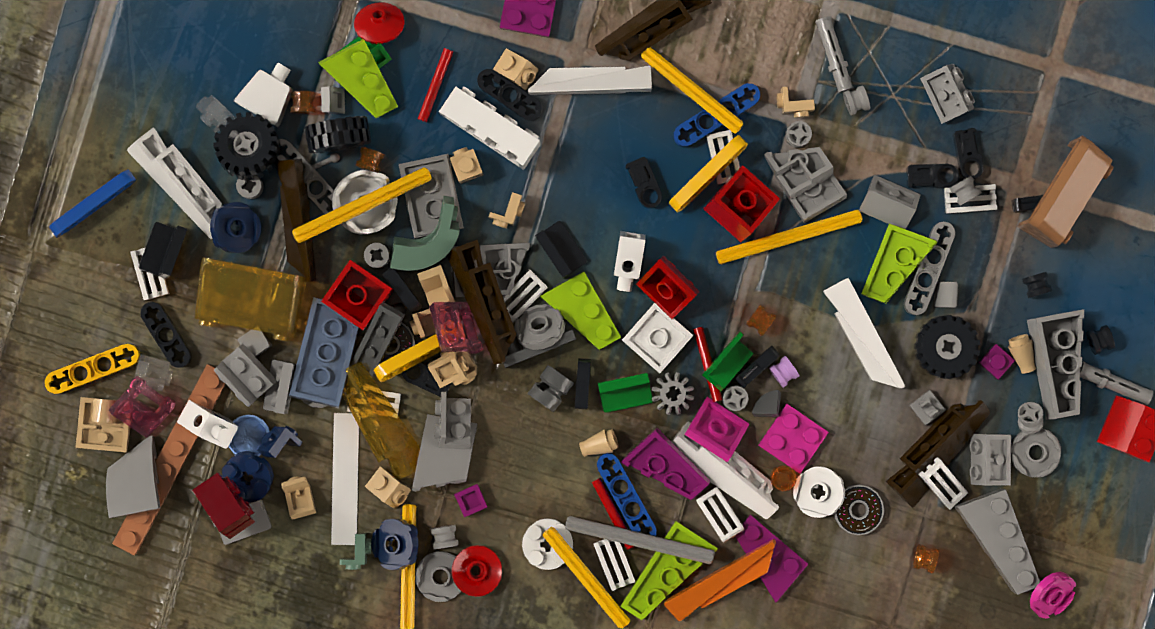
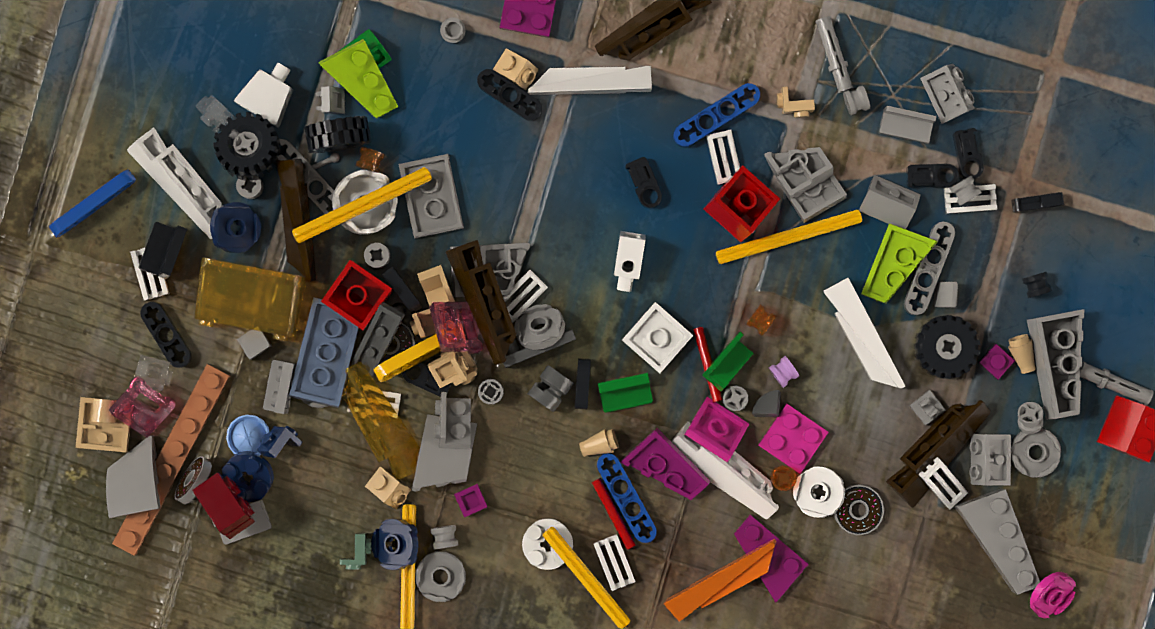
yellow beam [45,344,141,394] -> none
white torso [177,400,238,449] -> none
light grey bracket [214,343,276,407] -> none
tan bracket [281,477,316,520] -> none
clear orange wheel [291,91,316,114] -> none
white sticker [331,413,359,545] -> none
red dish [354,2,405,44] -> none
sand green arch [390,195,460,271] -> none
red bar [418,48,453,123] -> none
white wedge [439,86,540,170] -> none
tan brick [450,147,483,184] -> none
red dish [452,545,502,597] -> none
tan bracket [489,192,525,229] -> none
black panel [535,221,587,279] -> none
lime wing [540,272,621,350] -> none
light grey axle [565,516,715,564] -> none
lime wing [620,521,718,620] -> none
red slope [636,256,700,319] -> none
yellow axle [641,47,743,133] -> none
light grey gear [652,372,694,415] -> none
yellow beam [669,135,748,213] -> none
white tile [696,487,745,544] -> none
black piece [734,345,781,388] -> none
light grey wheel [785,121,812,148] -> none
clear orange wheel [913,544,939,574] -> none
medium nougat windscreen [1017,135,1114,248] -> none
black wheel [1086,325,1115,355] -> none
none -> tile [175,456,212,504]
none -> light grey plate [440,18,466,43]
none -> light grey wheel [478,379,504,404]
none -> light grey panel [879,106,937,144]

